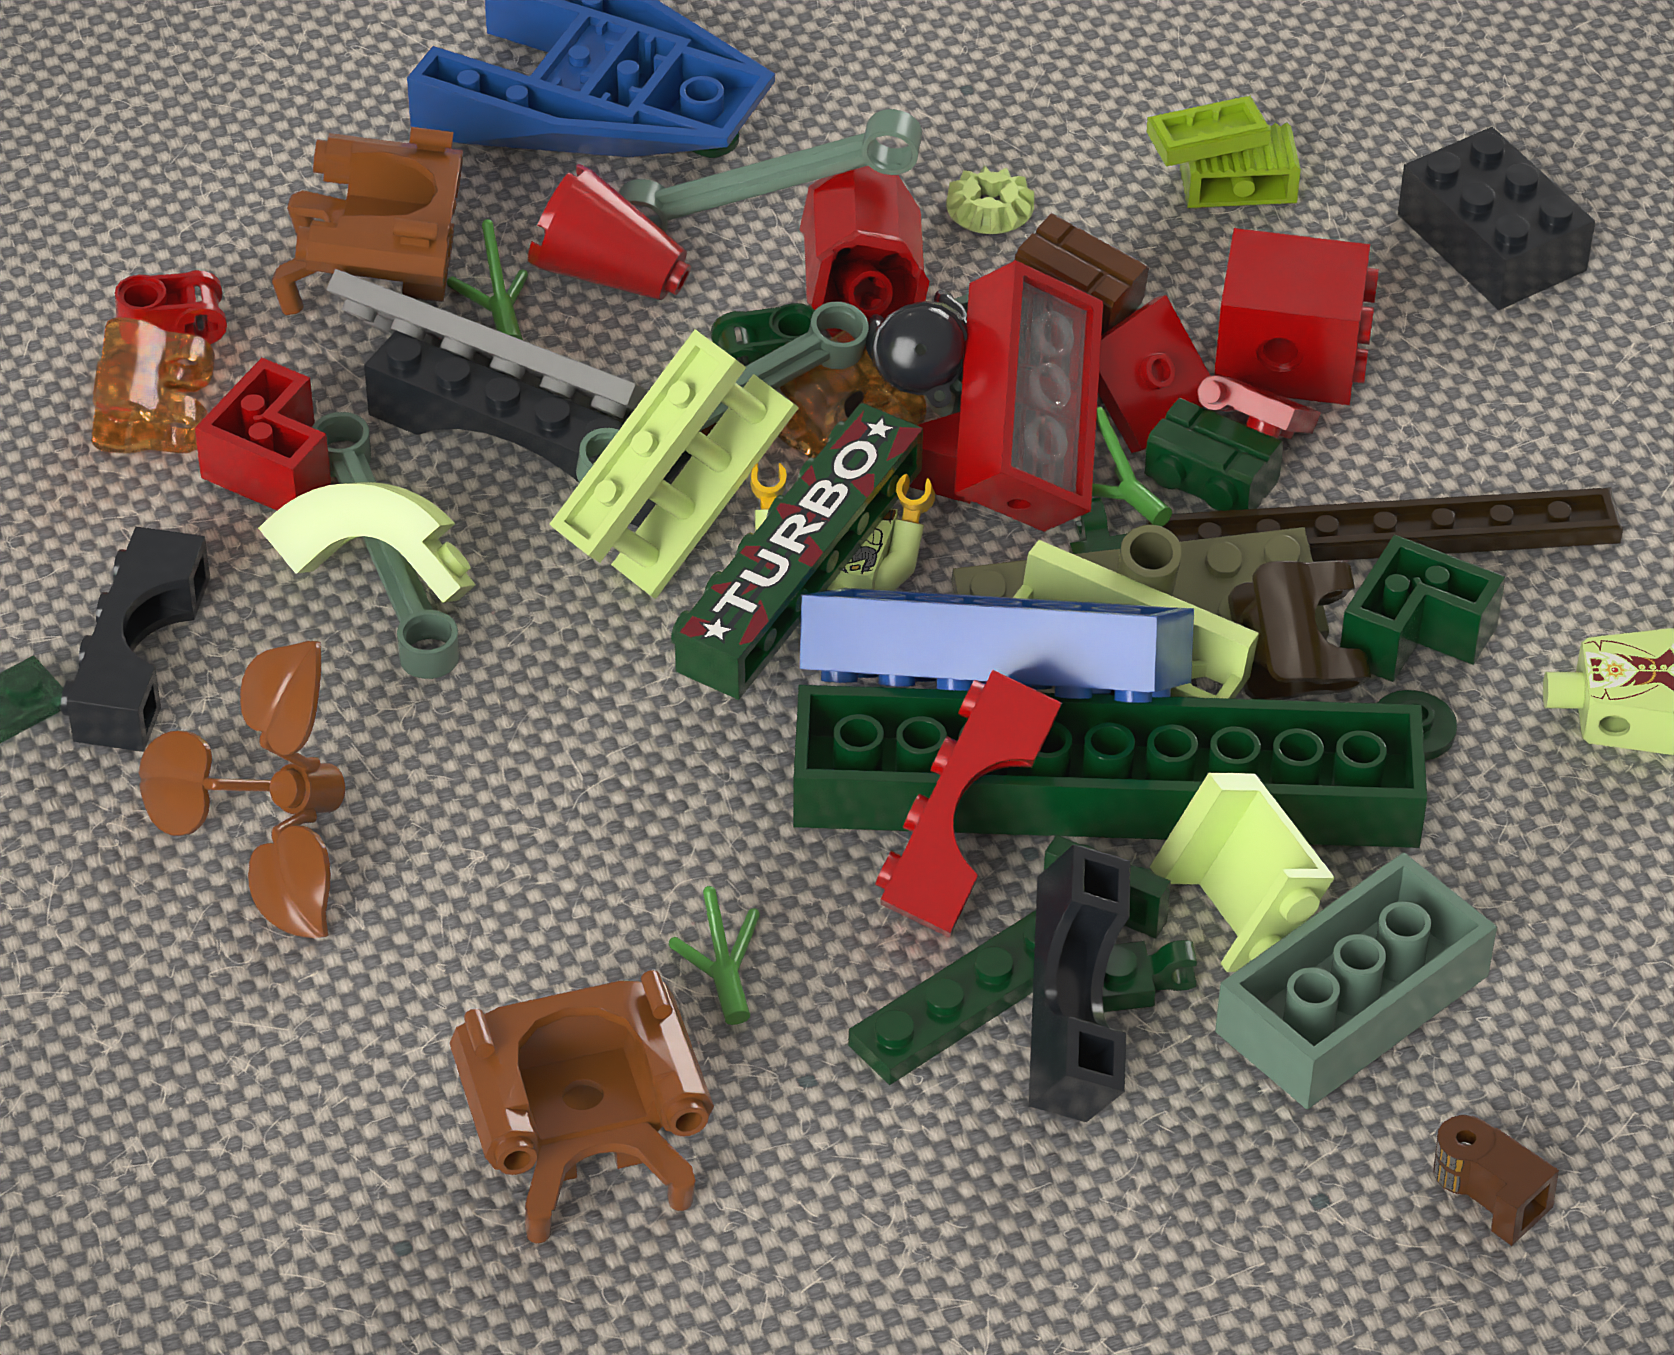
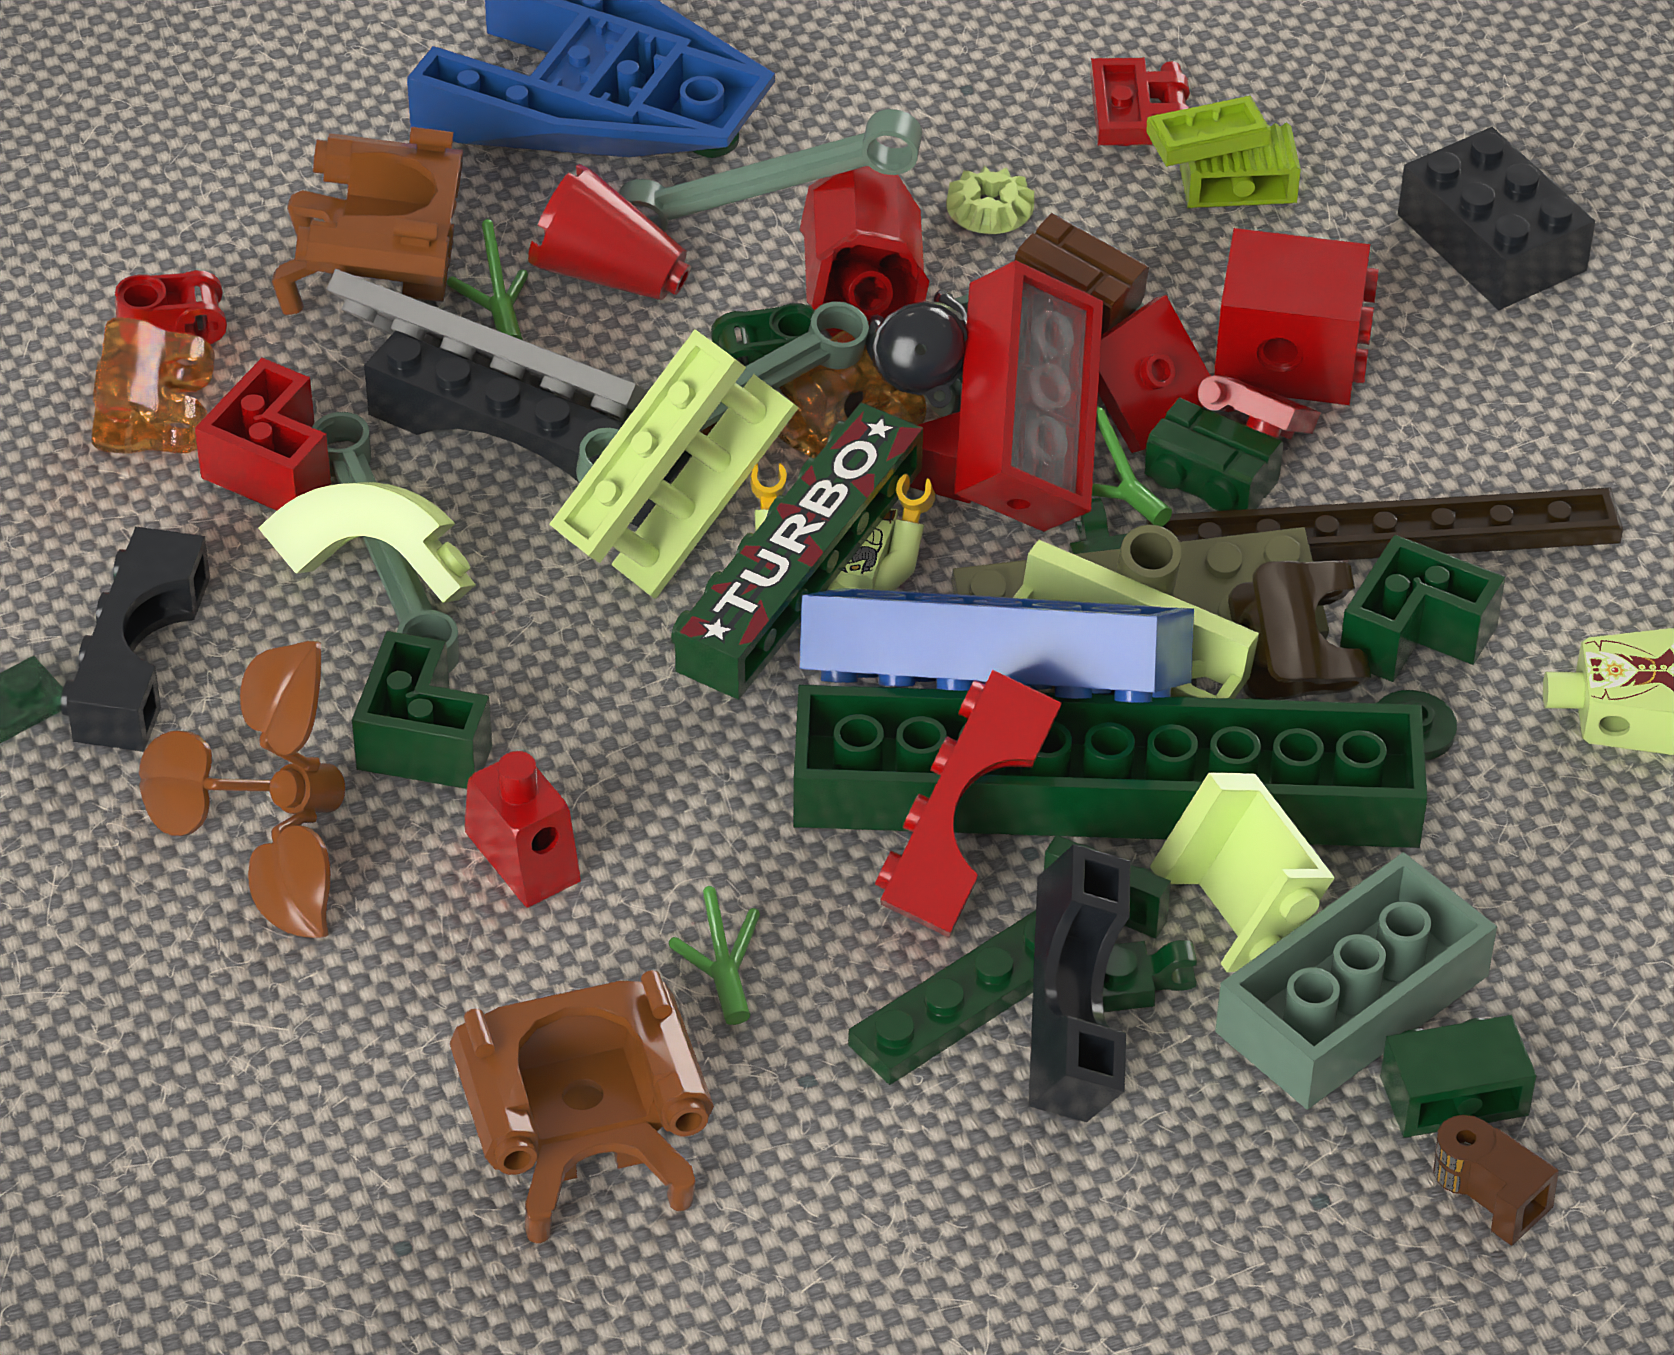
none -> dark green brick [351,631,493,789]
none -> red torso [464,751,581,908]
none -> red plate [1090,57,1190,146]
none -> dark green brick [1380,1014,1537,1138]

